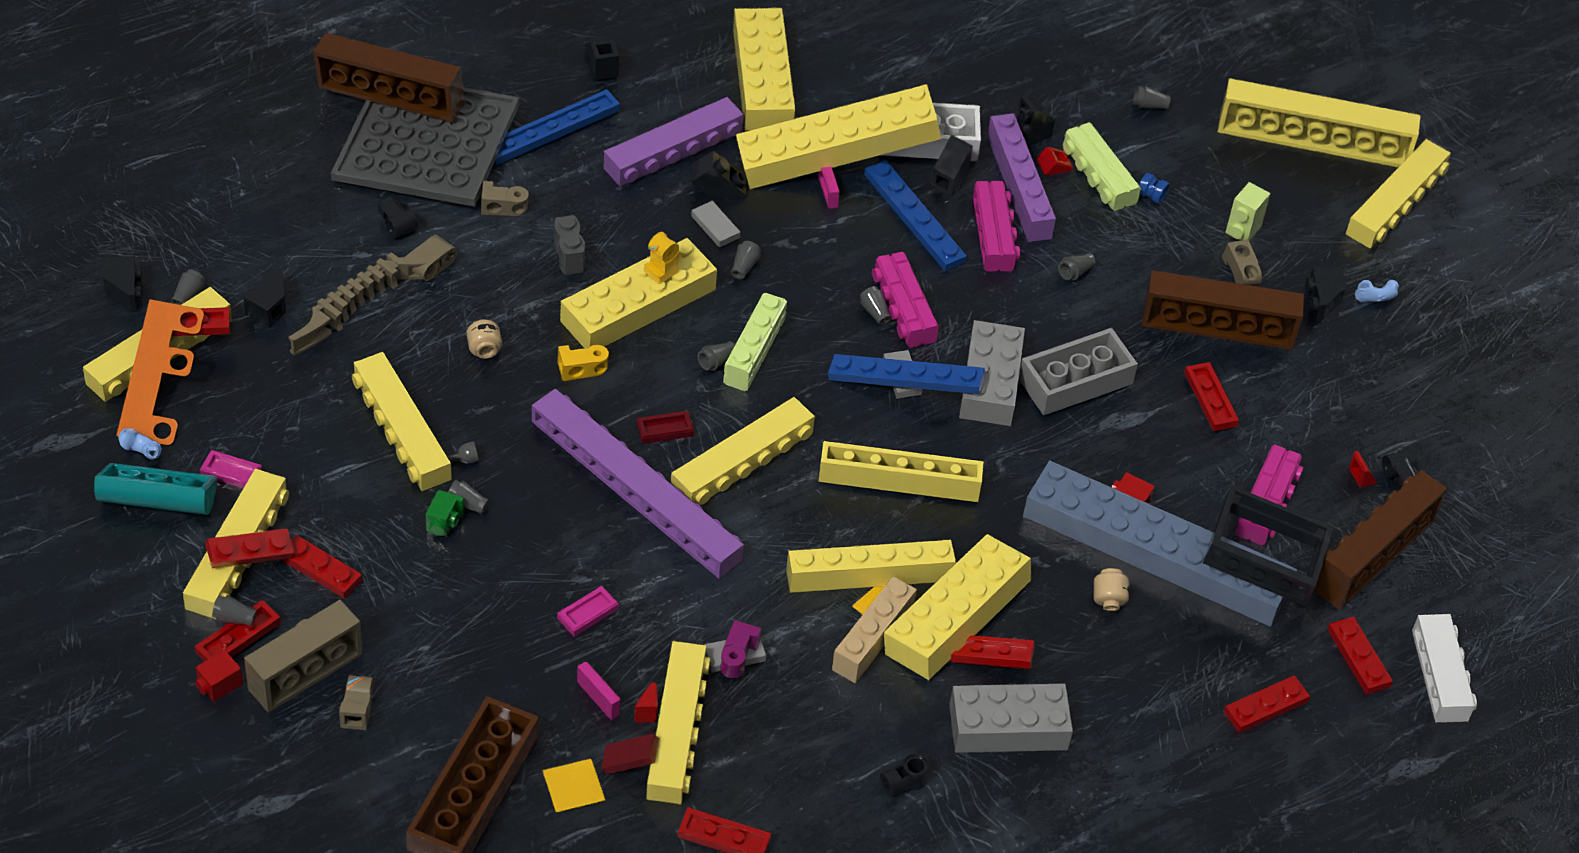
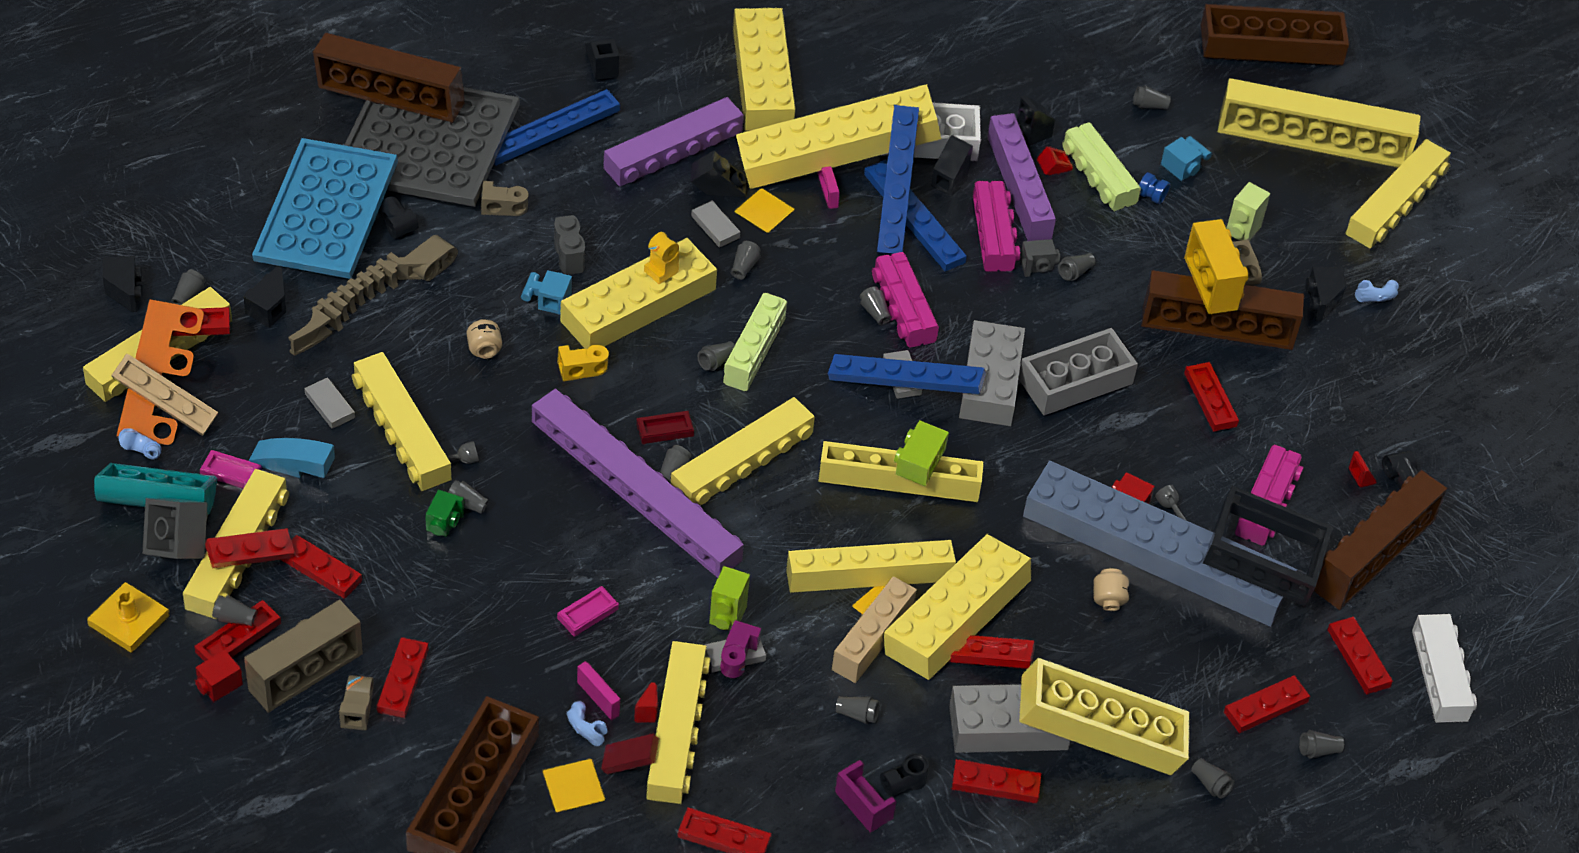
none -> yellow tile [87,582,169,653]
none -> tan plate [111,354,218,436]
none -> dark grey brick [143,498,208,559]
none -> dark azure slope [249,438,335,478]
none -> dark azure plate [252,138,398,279]
none -> light grey tile [304,377,355,429]
none -> red plate [377,637,429,718]
none -> dark azure brick [521,270,572,315]
none -> light blue piece [566,701,608,746]
none -> dark grey cone [660,445,691,484]
none -> lime brick [709,566,750,630]
none -> yellow sticker [735,188,795,233]
none -> magenta panel [835,760,896,833]
none -> dark grey cone [836,696,879,724]
none -> blue plate [877,105,919,255]
none -> lime brick [894,420,949,486]
none -> red plate [952,759,1041,803]
none -> light yellow brick [1019,658,1189,775]
none -> dark grey brick [1020,239,1060,277]
none -> dark grey hinge [1155,485,1187,521]
none -> dark azure brick [1161,136,1212,181]
none -> yellow brick [1184,219,1248,314]
none -> dark grey cone [1192,758,1234,798]
none -> reddish brown brick [1201,4,1349,65]
none -> dark grey cone [1299,730,1344,758]

